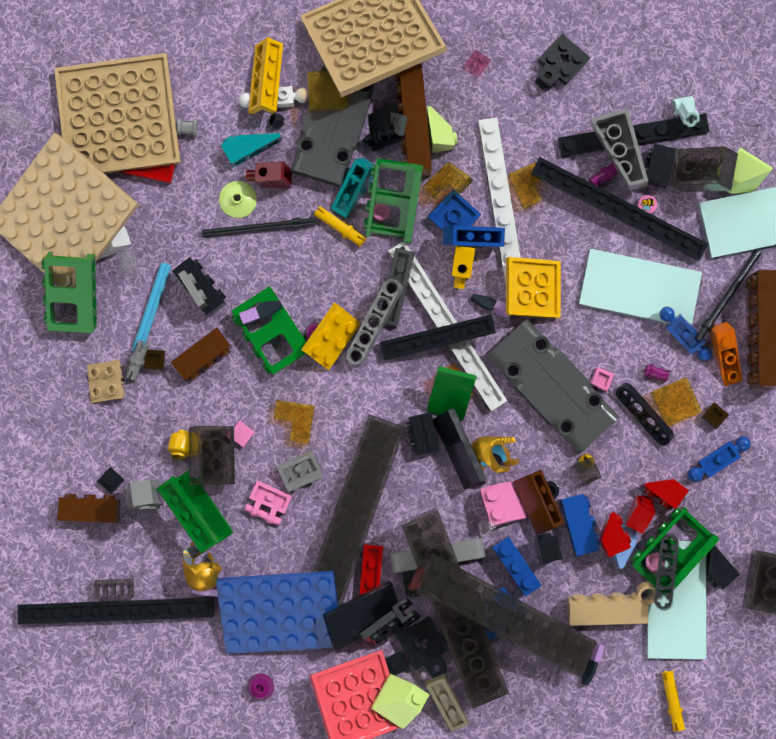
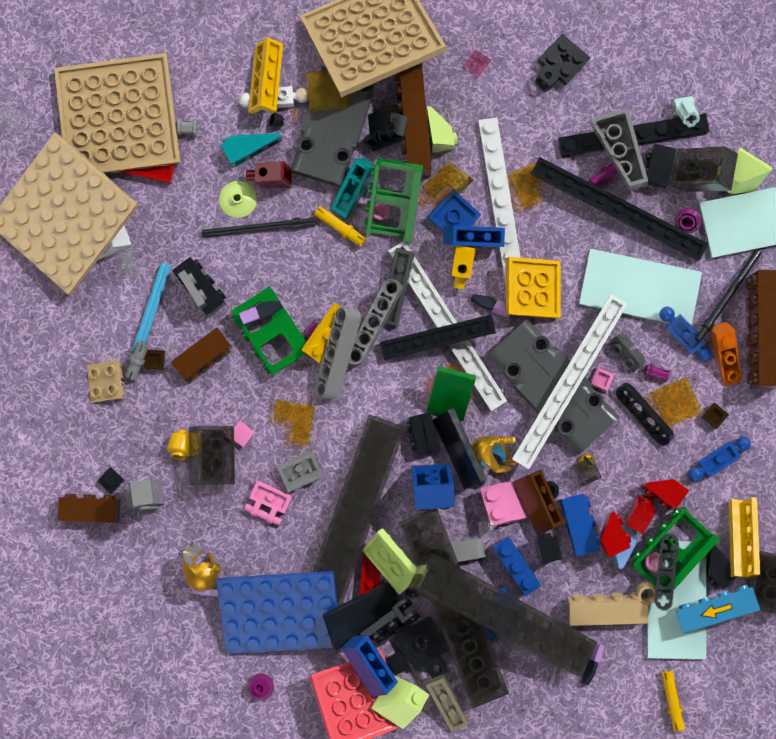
black plate [18,597,214,624] -> none
green window [42,251,97,333] -> none
clear smoke slope [94,578,134,600] -> none
green window [156,469,234,554] -> none
tile [637,195,657,214] -> none
none -> light grey beam [314,308,361,399]
none -> blue brick [341,635,398,696]
none -> yellowish green plate [362,528,421,595]
none -> blue brick [411,463,455,511]
none -> white plate [512,294,628,469]
none -> dark grey hinge [609,333,646,372]
none -> magenta cone [675,208,701,233]
none -> dark azure brick [676,585,761,634]
none -> yellow fence [728,497,760,579]

